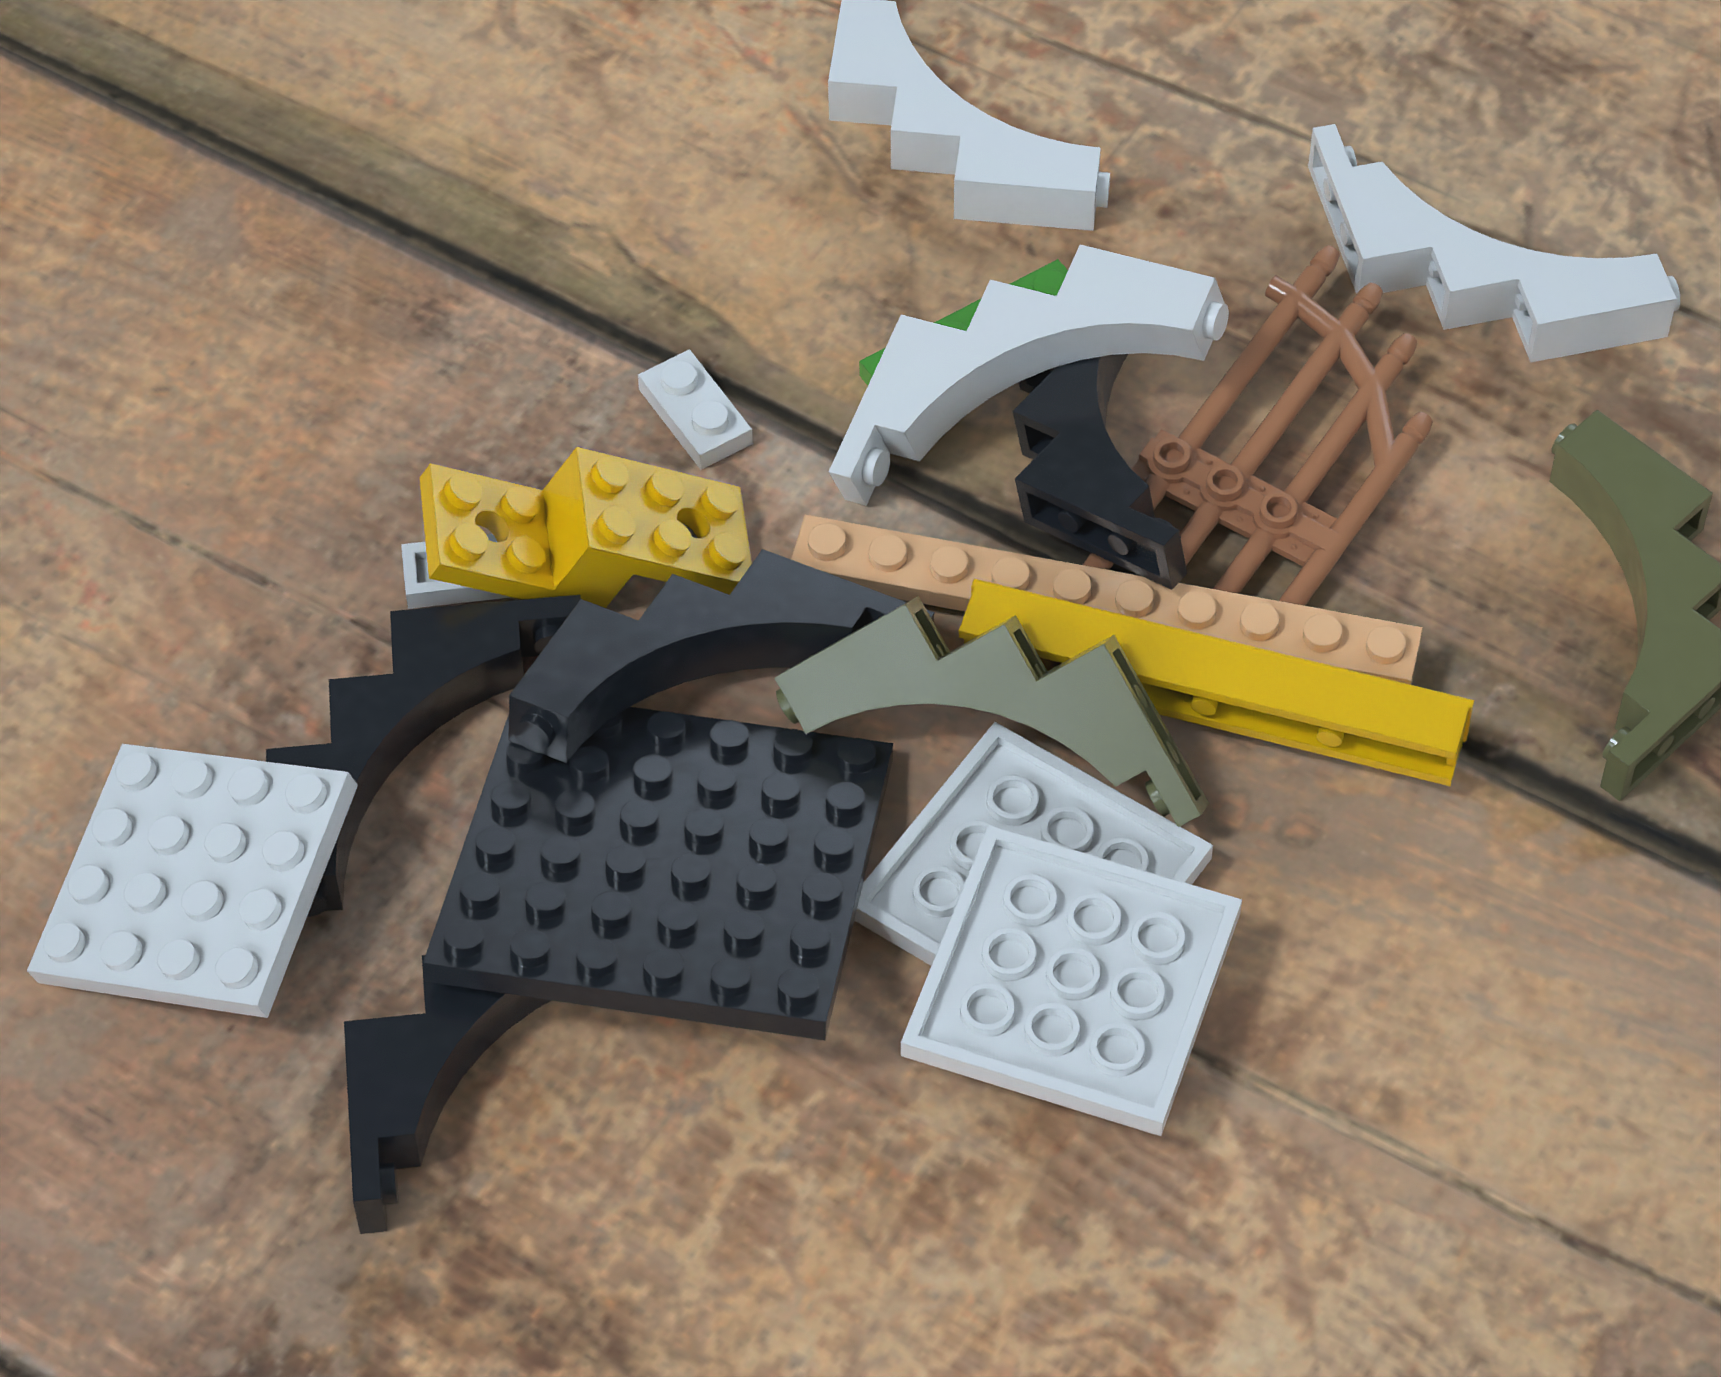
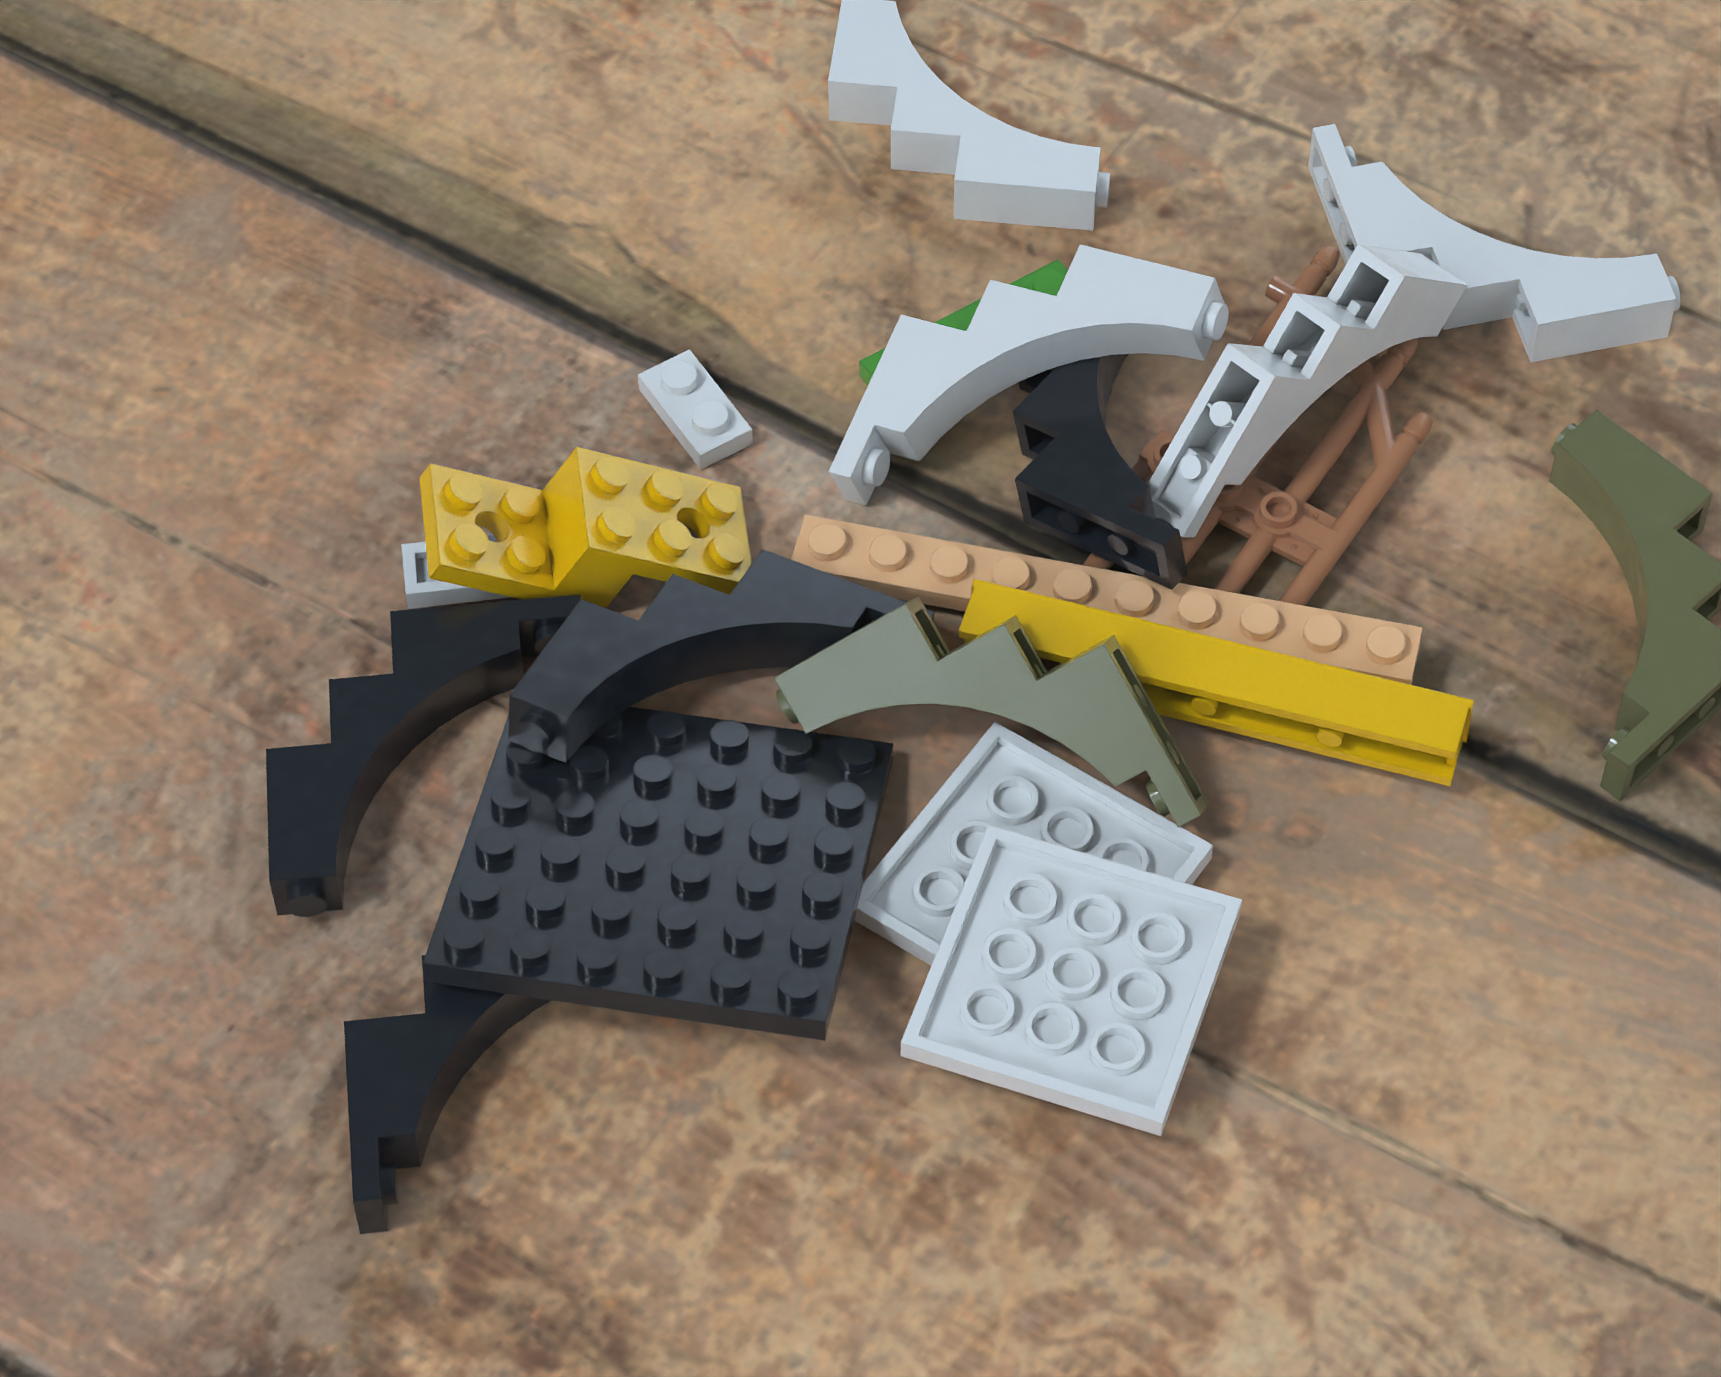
white plate [27,744,358,1018] -> none
none -> white arch [1148,244,1467,537]

